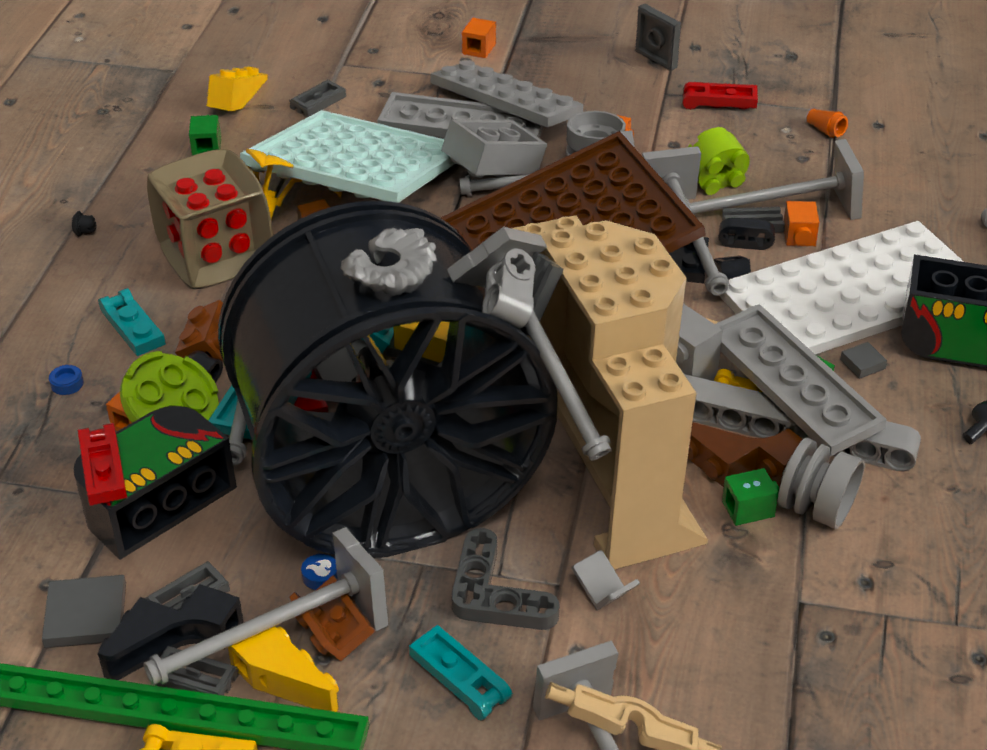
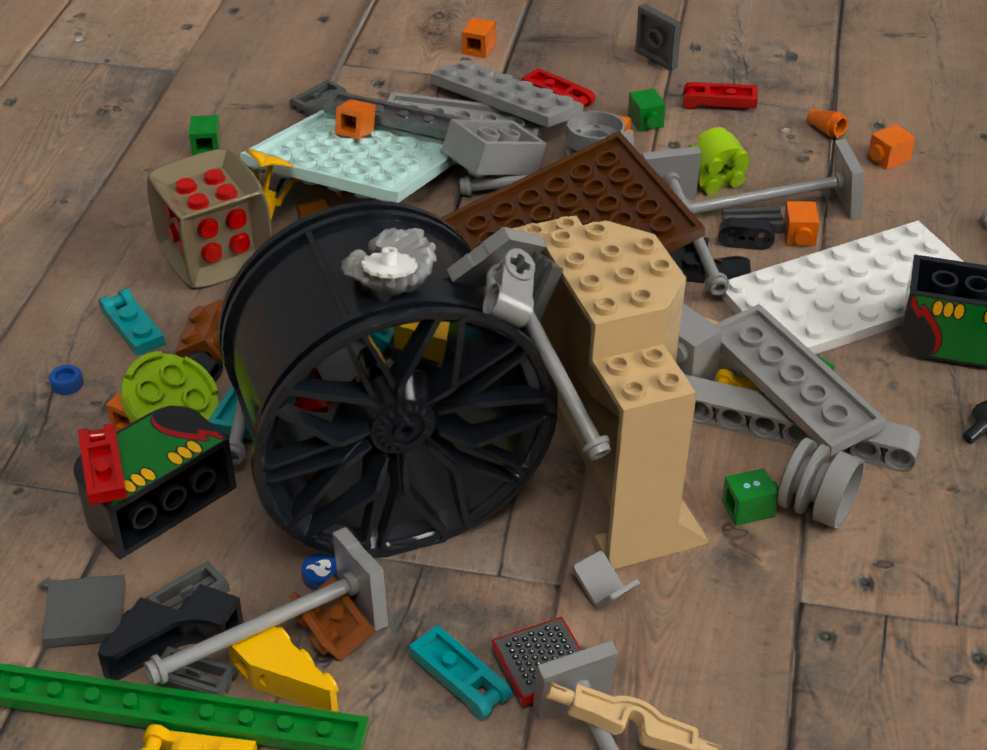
black piece [72,211,96,237] -> none
yellow slope [207,66,268,111] -> none
dark grey beam [452,528,560,630] -> none
reddish brown arch [687,422,803,489] -> none
dark grey tile [840,342,887,379] -> none
none -> flat silver plate [324,90,472,139]
none -> orange brick [335,99,376,140]
none -> white piece [361,247,417,279]
none -> tile [492,617,581,707]
none -> red plate [522,68,596,110]
none -> green brick [628,88,666,132]
none -> orange brick [868,124,916,170]

